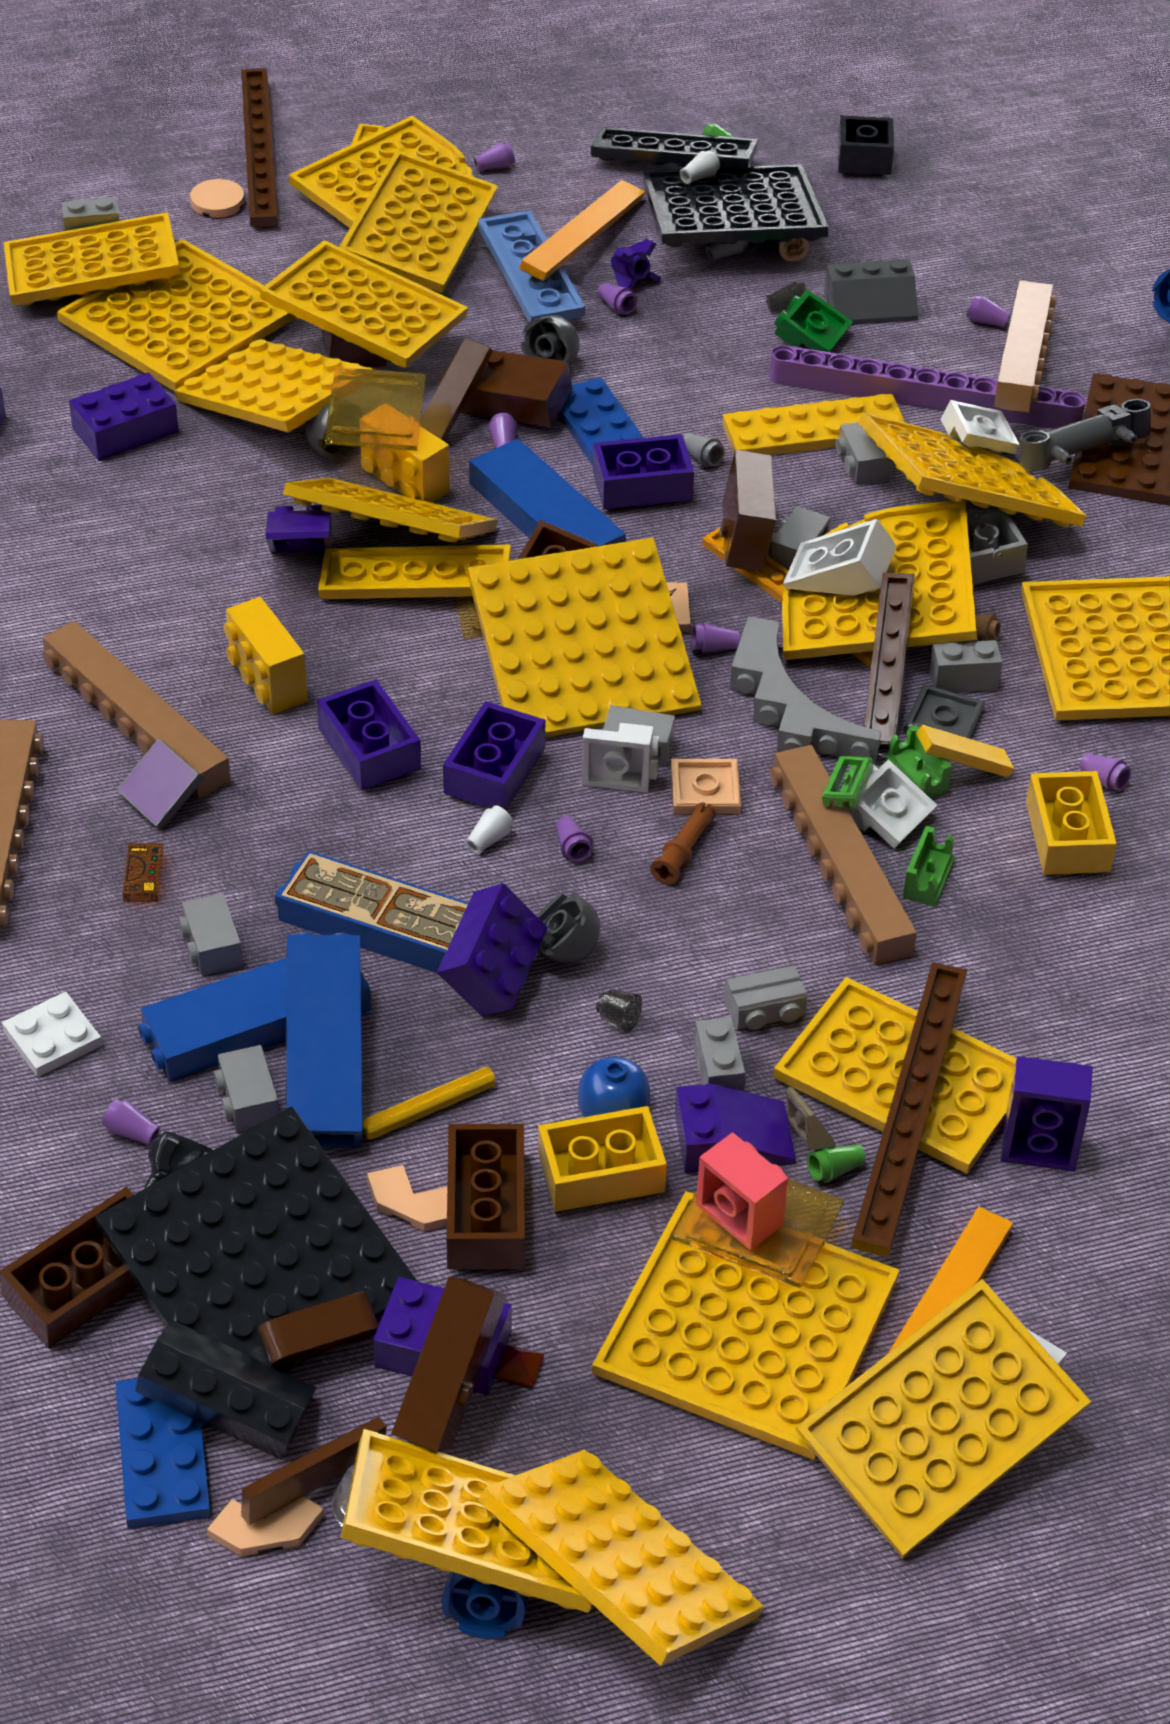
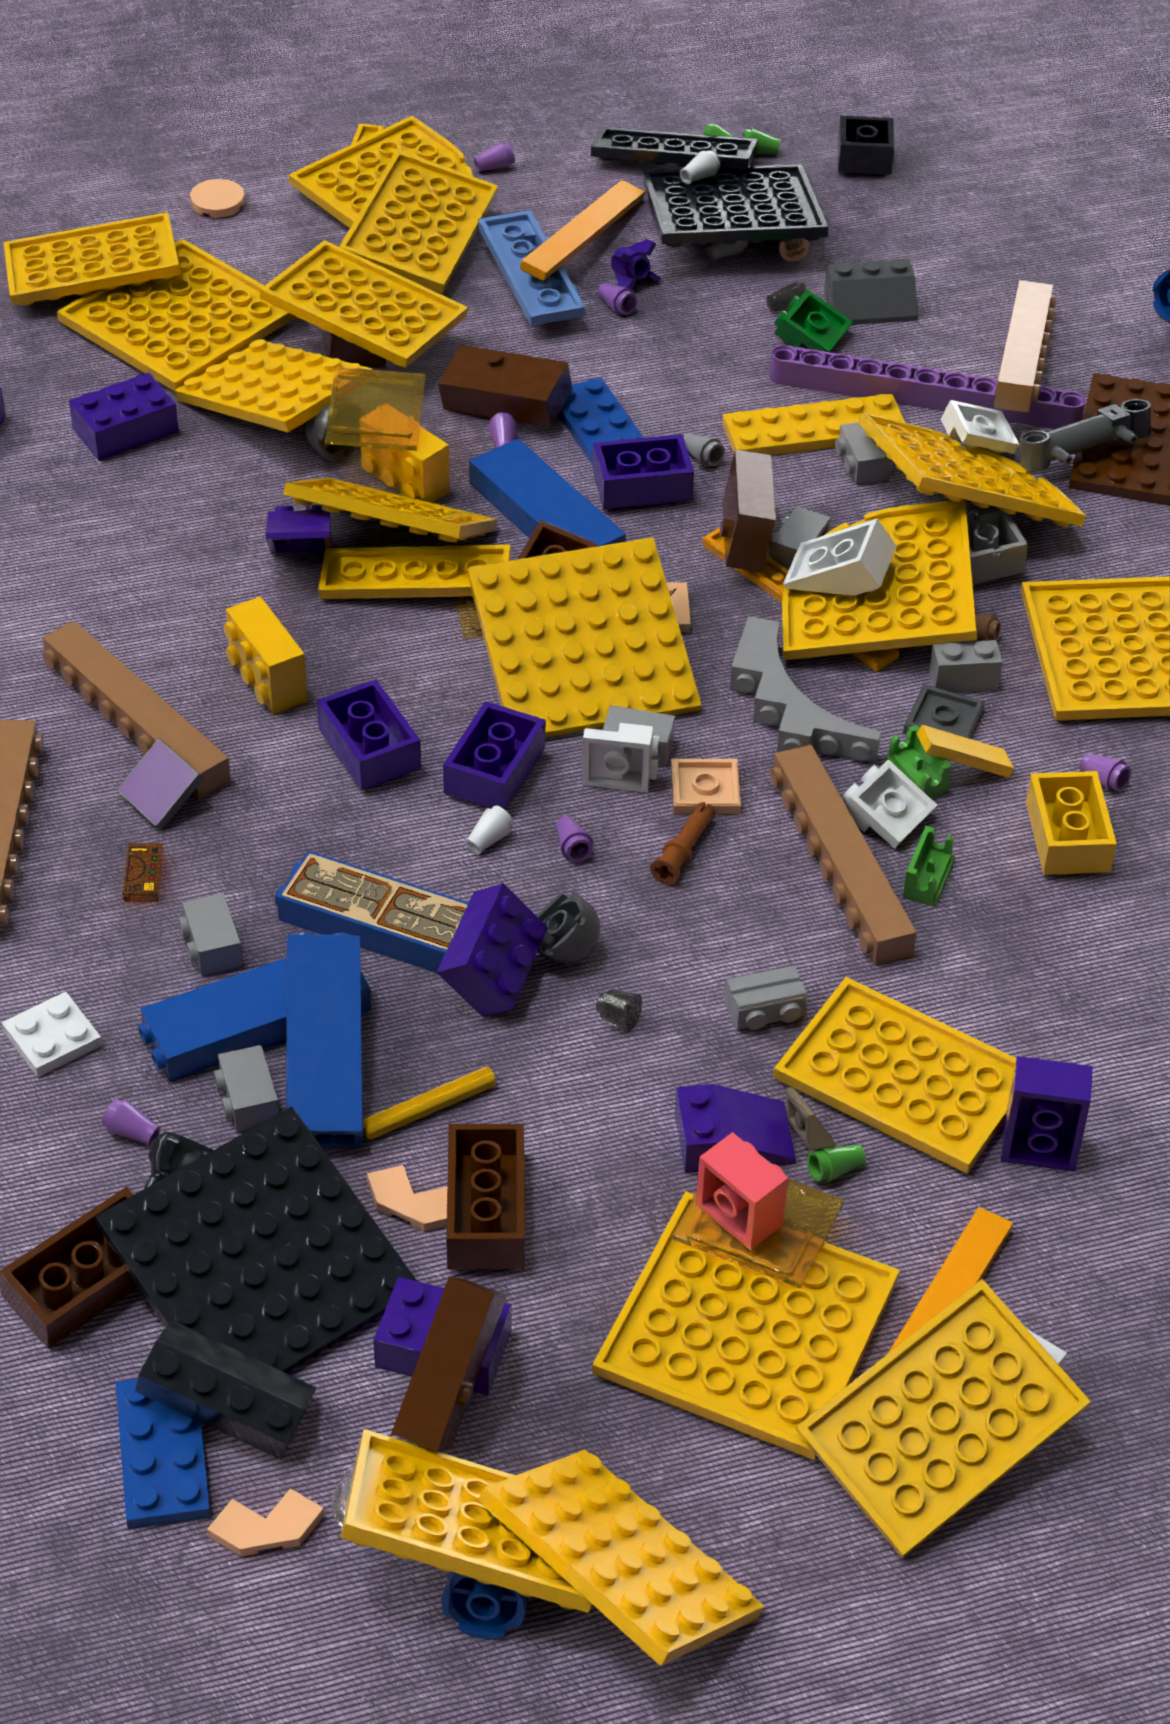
light grey brick [61,197,120,231] -> none
reddish brown plate [241,68,278,228] -> none
reddish brown tile [241,1417,387,1525] -> none
reddish brown beam [258,1292,379,1367] -> none
reddish brown tile [418,337,493,442] -> none
dark red slope [495,1344,544,1389] -> none
dark grey cylinder [521,315,580,366] -> none
yellow brick [538,1106,667,1212] -> none
blue cylinder [578,1056,651,1117] -> none
medium lavender cone [691,622,740,654] -> none
light grey brick [694,1017,745,1091] -> none
bright green tile [822,756,874,808] -> none
reddish brown plate [851,962,967,1258] -> none
tile [864,573,915,749] -> none
medium lavender cone [966,295,1011,328] -> none
none -> bright green cone [742,128,780,155]

